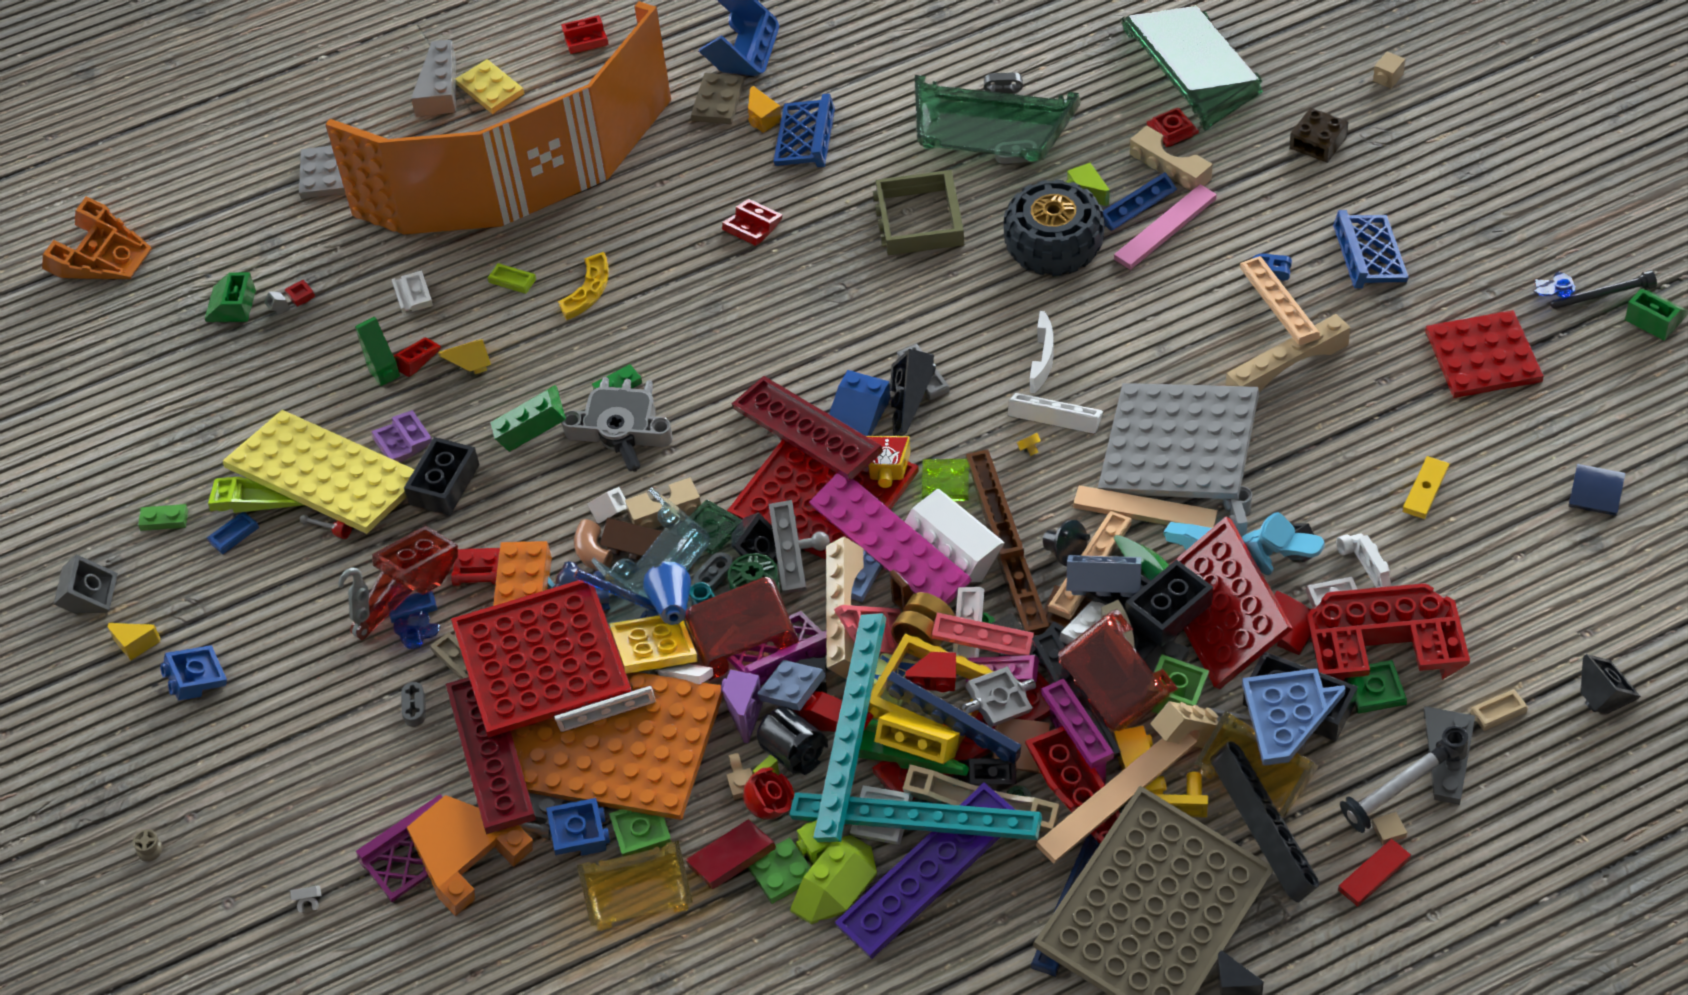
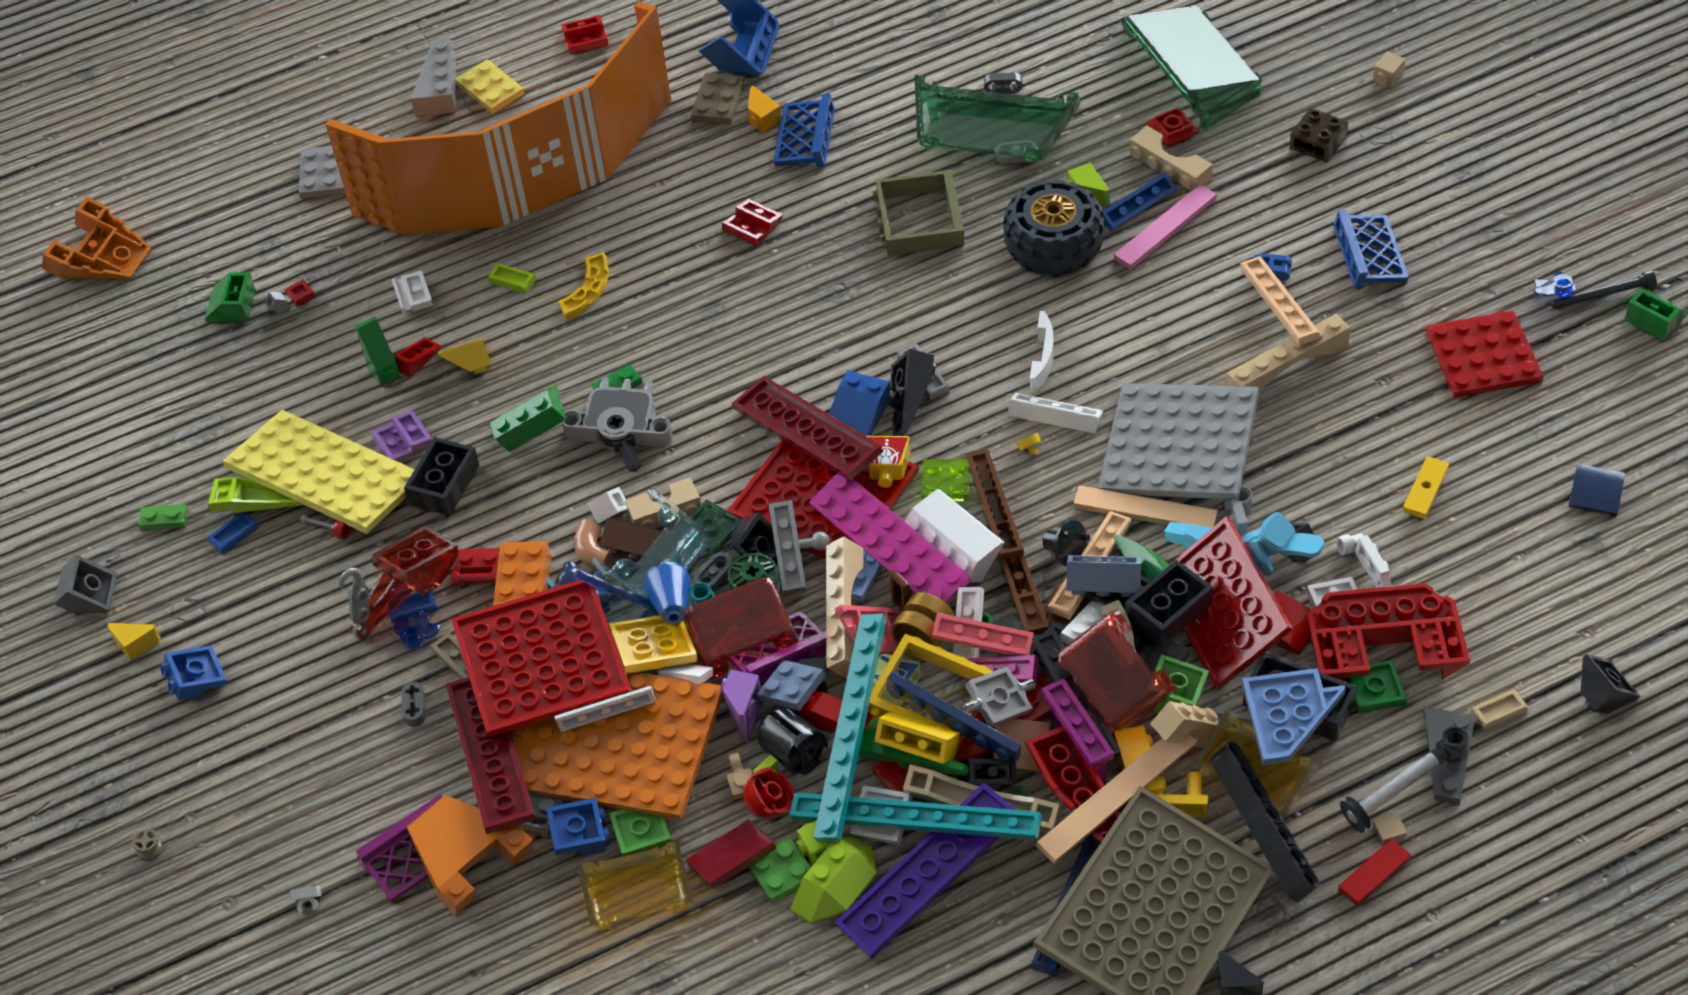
red slope [905,652,956,693] -> none

